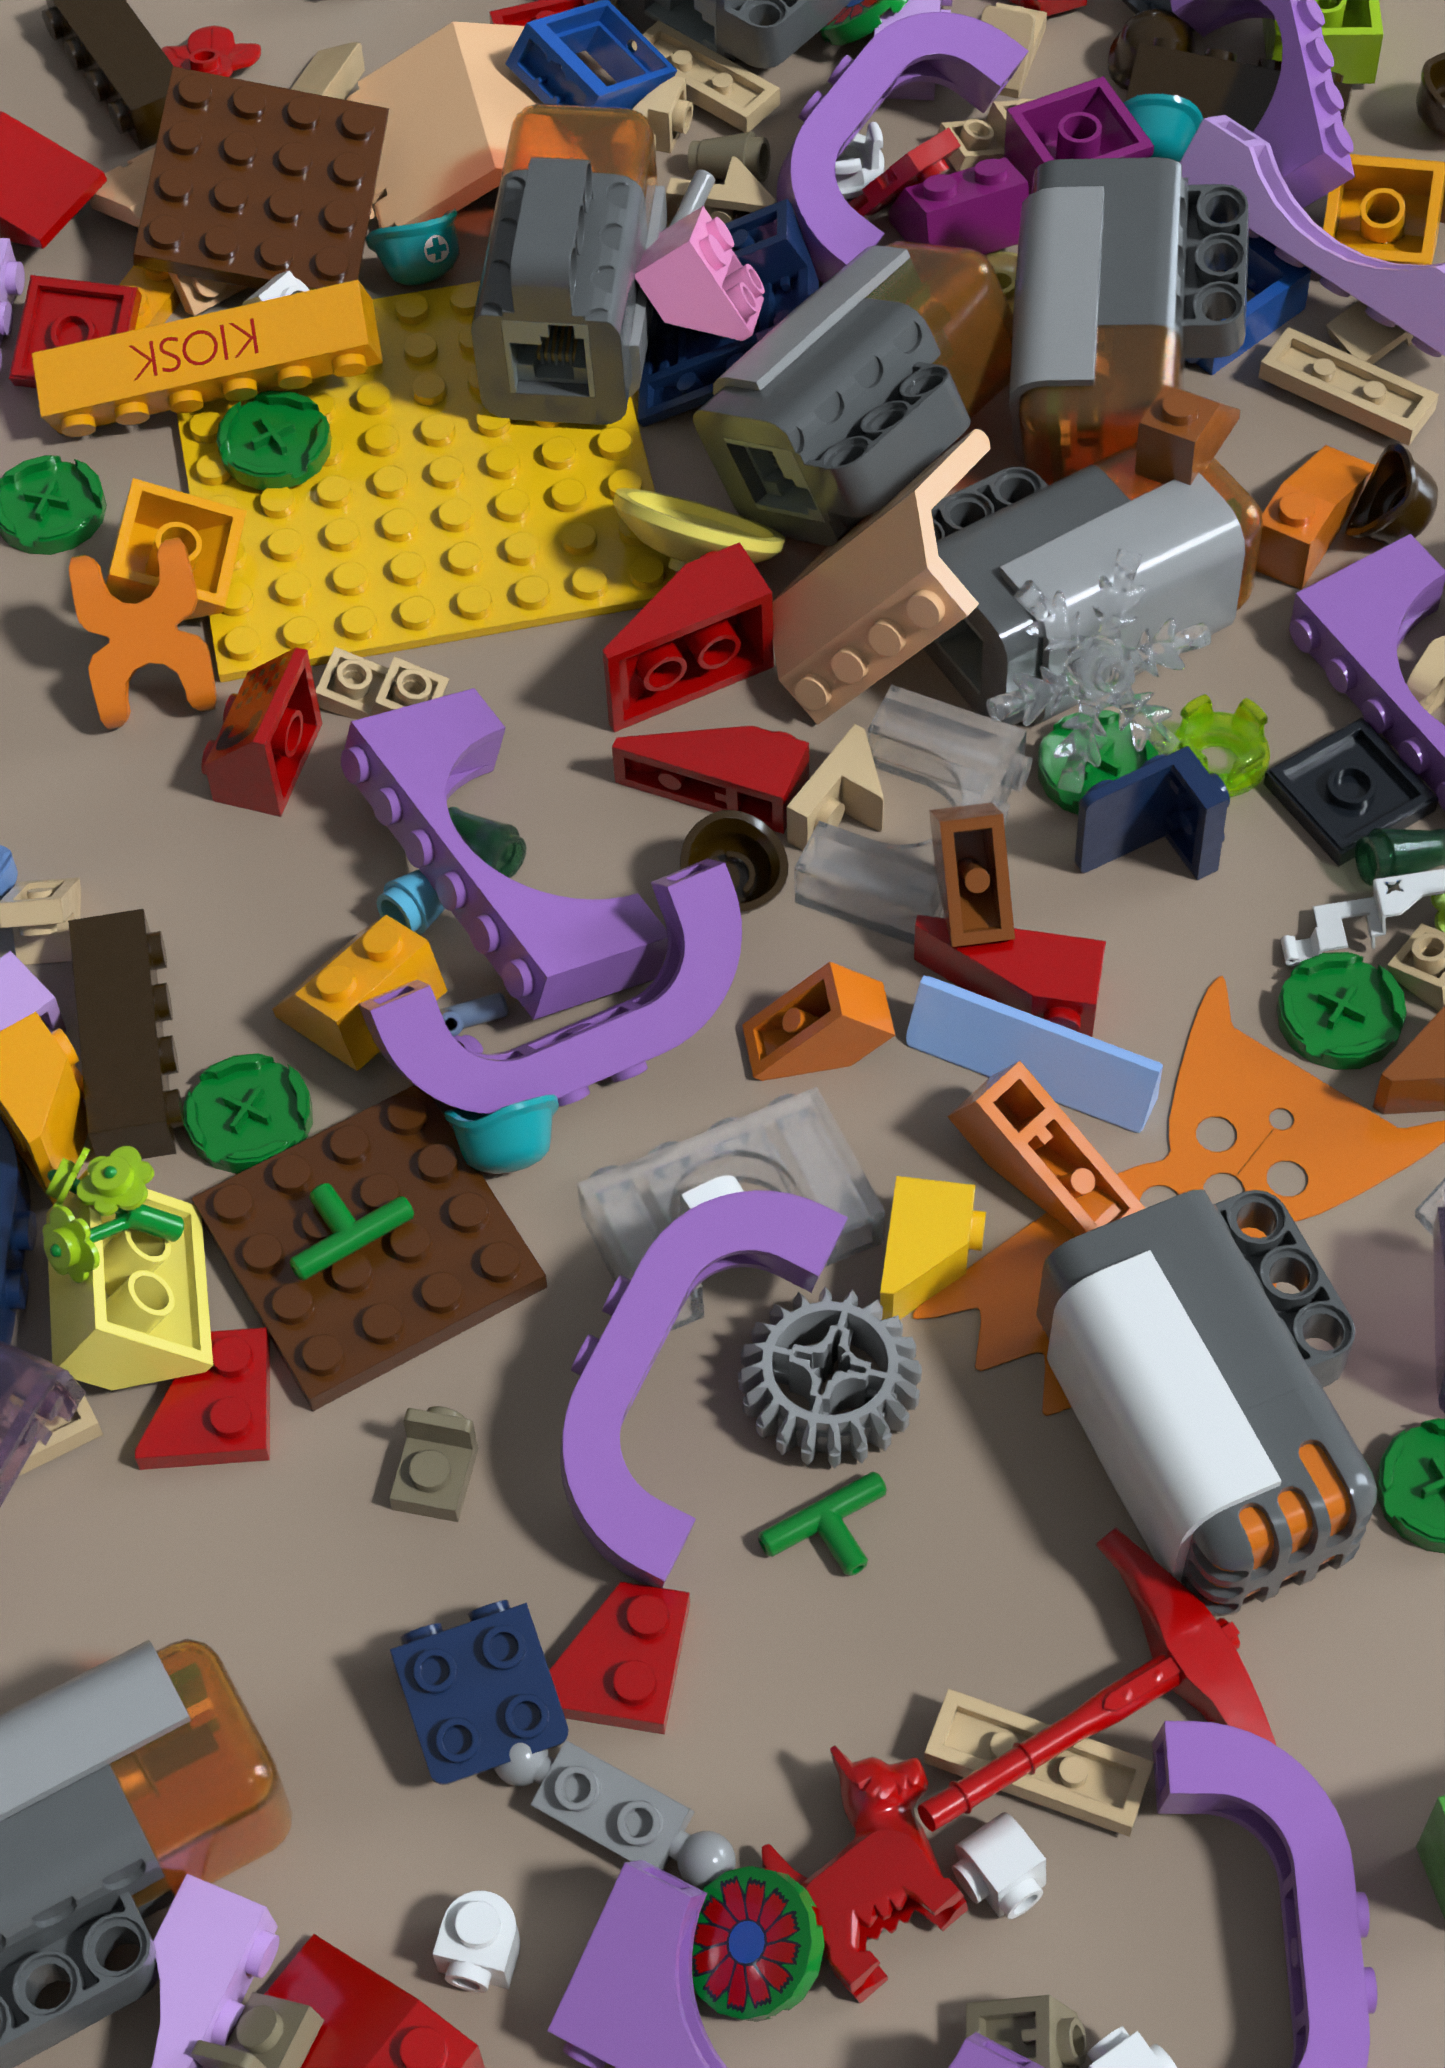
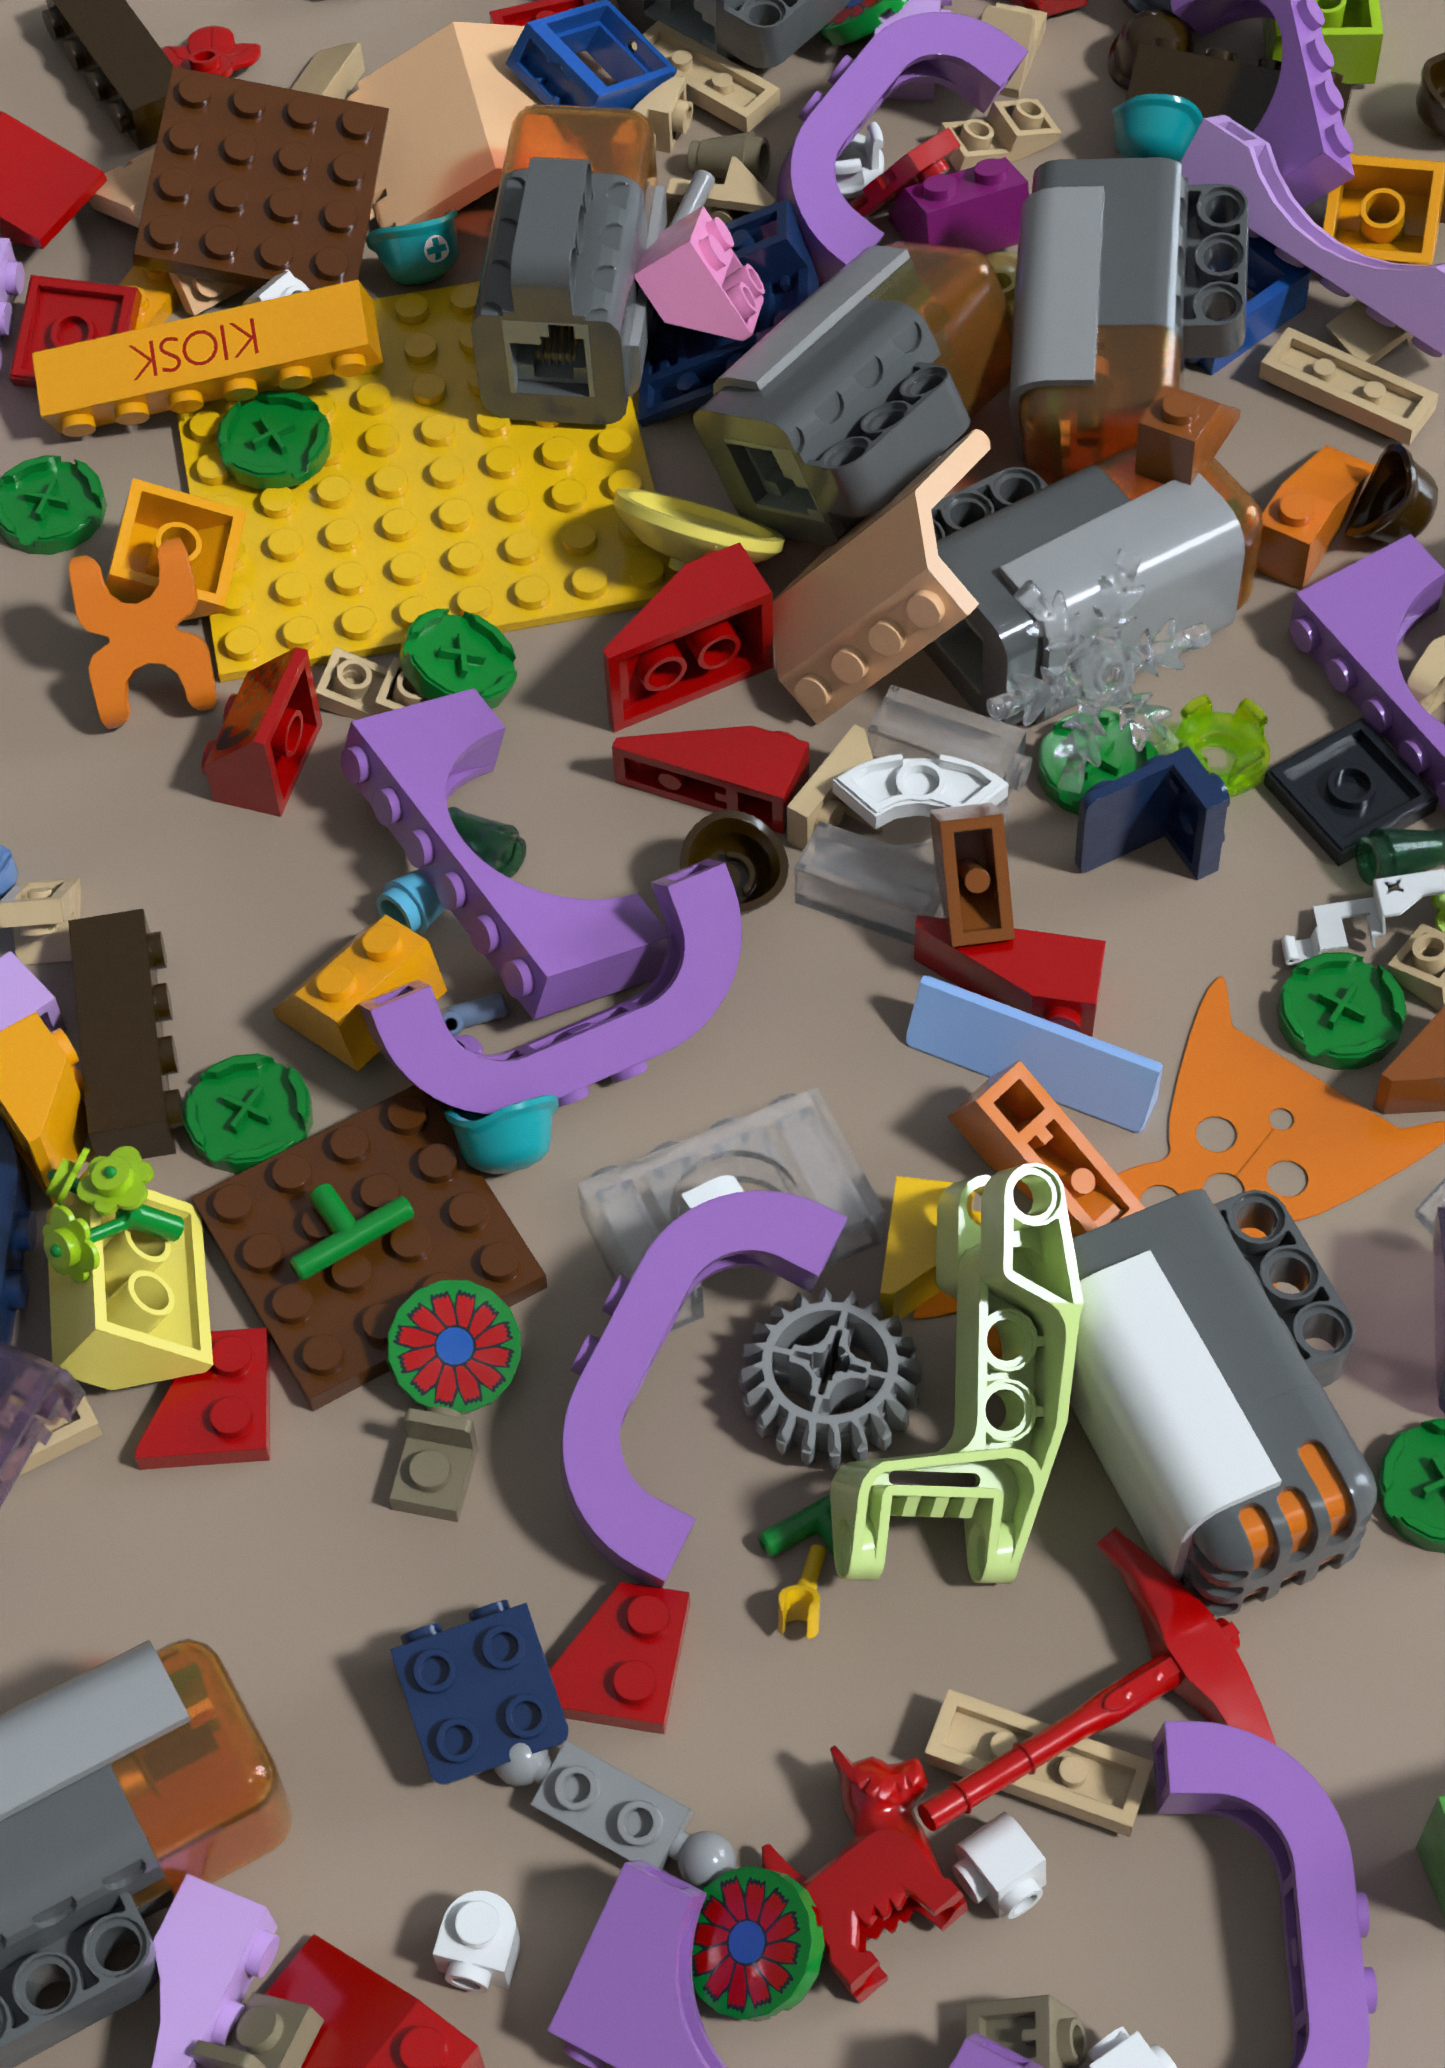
orange slope [742,962,895,1081] -> none
magenta slope [1004,76,1154,195] -> none
none -> tile [386,1280,521,1415]
none -> green tile [399,609,518,709]
none -> yellow hand [778,1544,827,1639]
none -> yellowish green piece [830,1163,1084,1584]
none -> white tile [833,753,1009,829]

